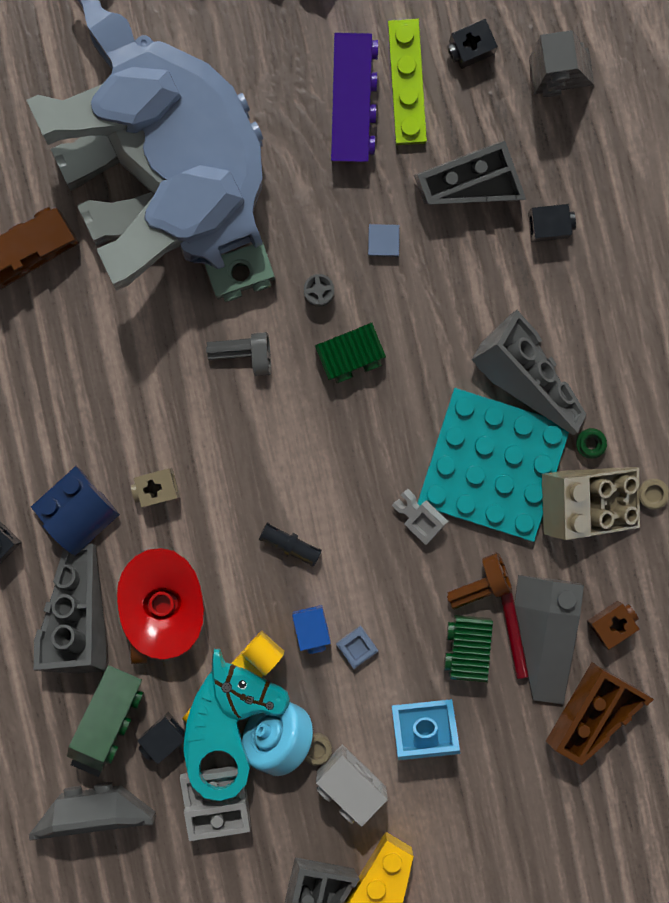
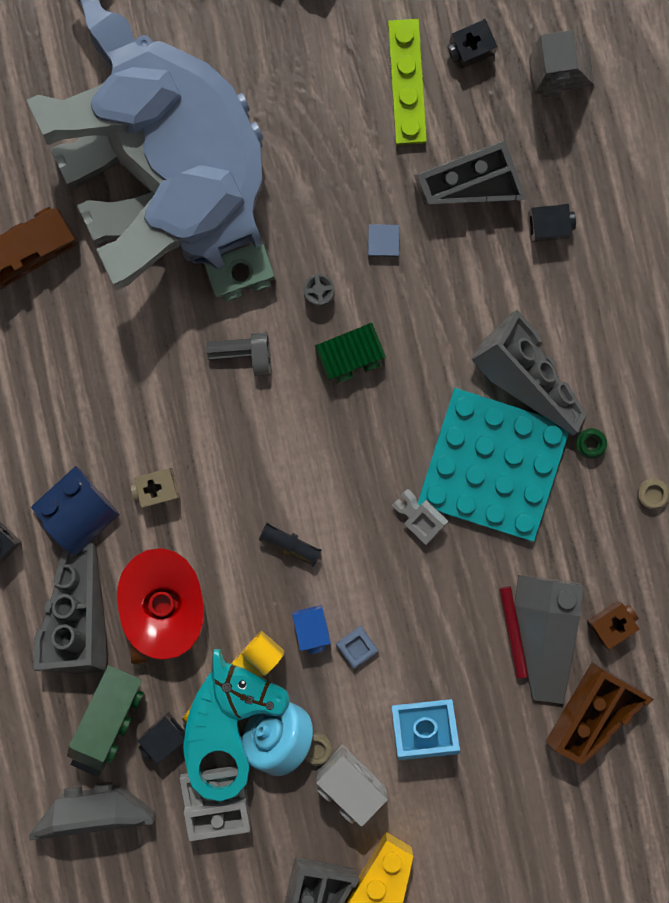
dark purple wedge [331,33,378,162] -> none
dark green brick [444,615,493,682] -> none
reddish brown piece [447,553,512,609] -> none
dark tan slope [542,467,640,540] -> none

